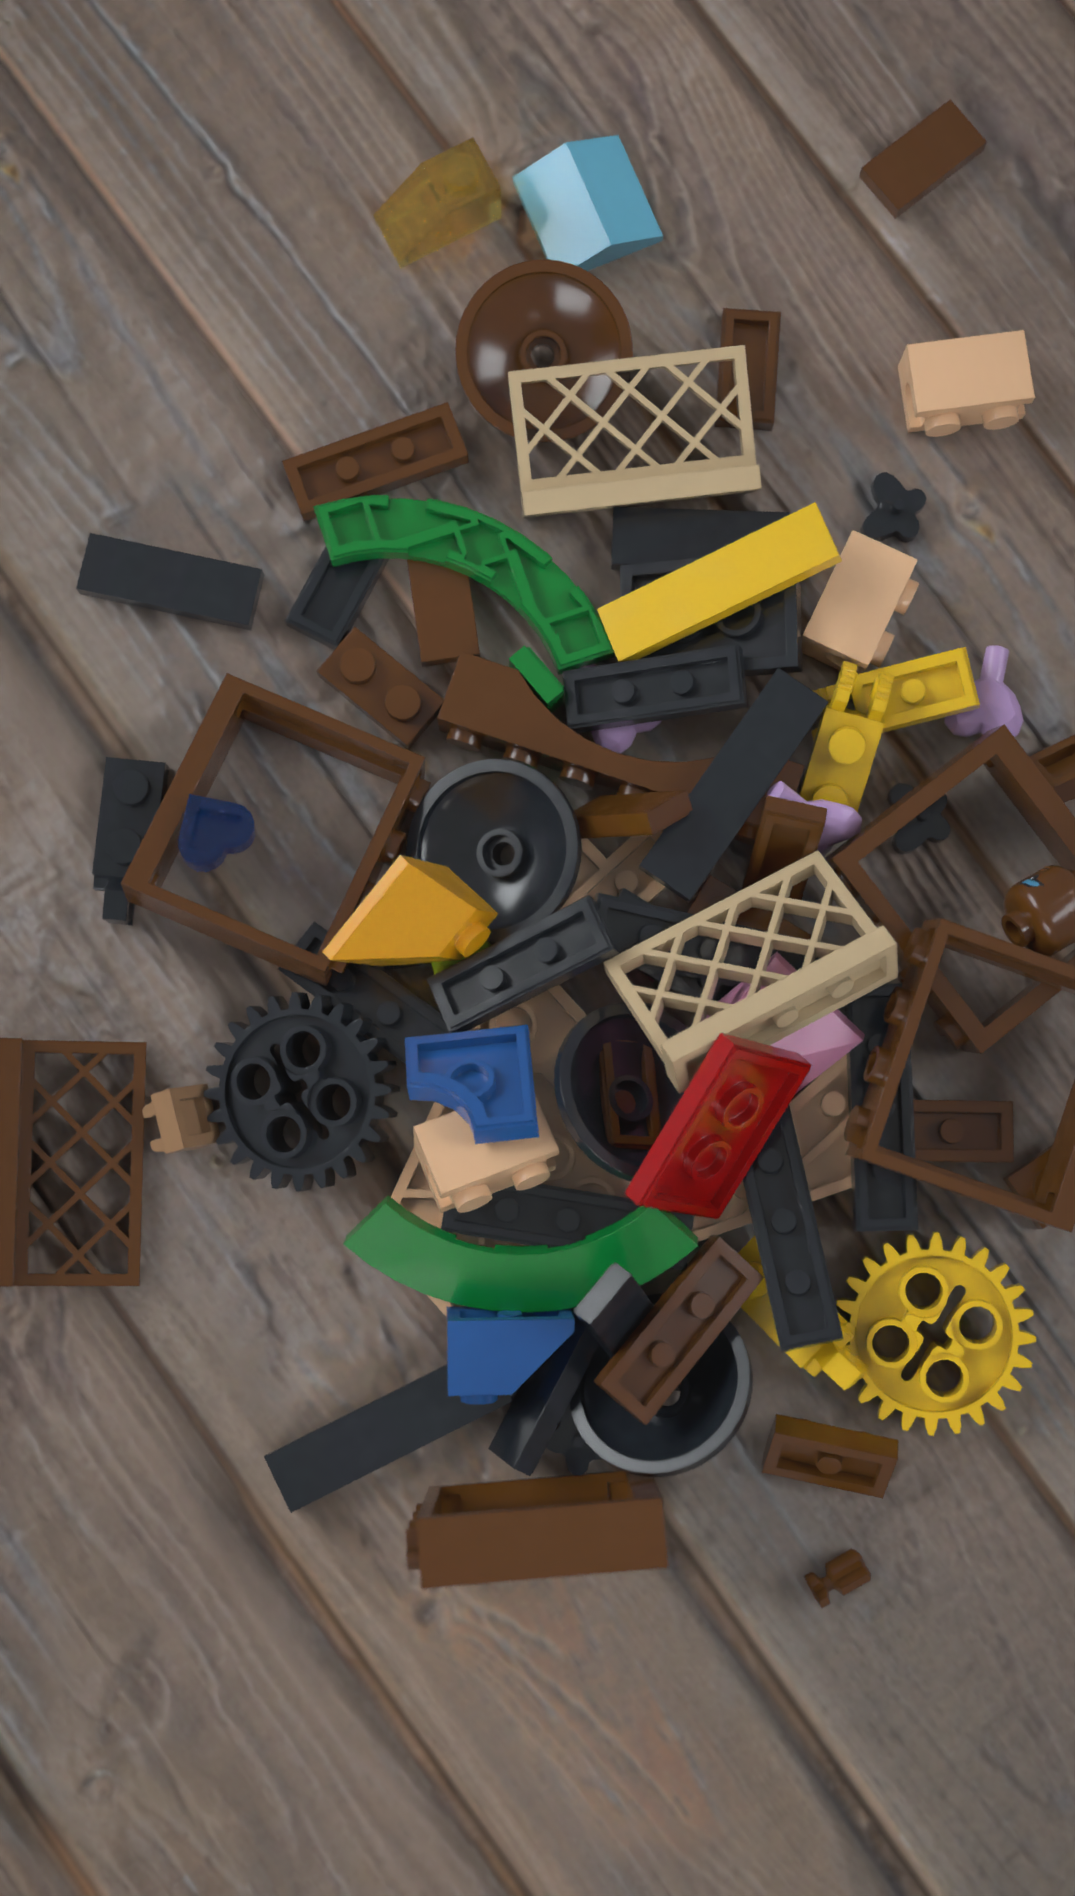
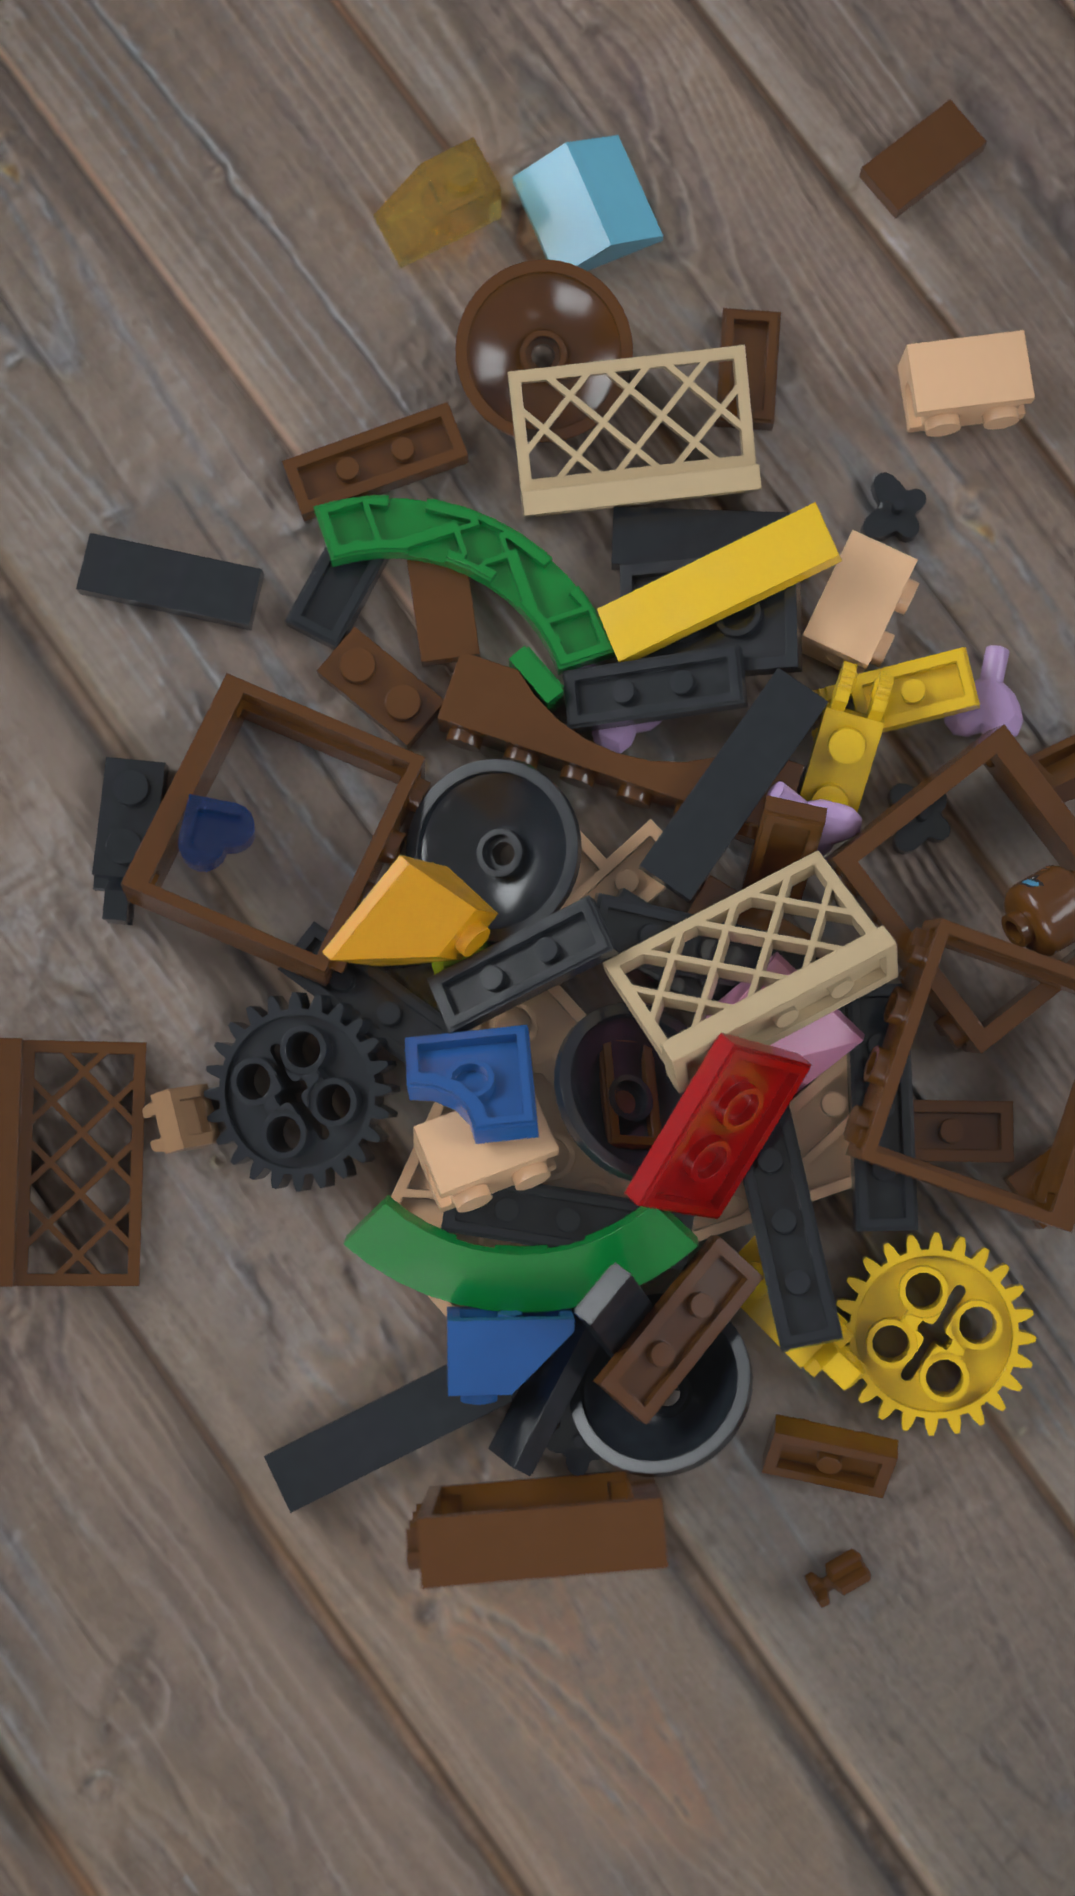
reddish brown tile [574,790,693,839] -> none

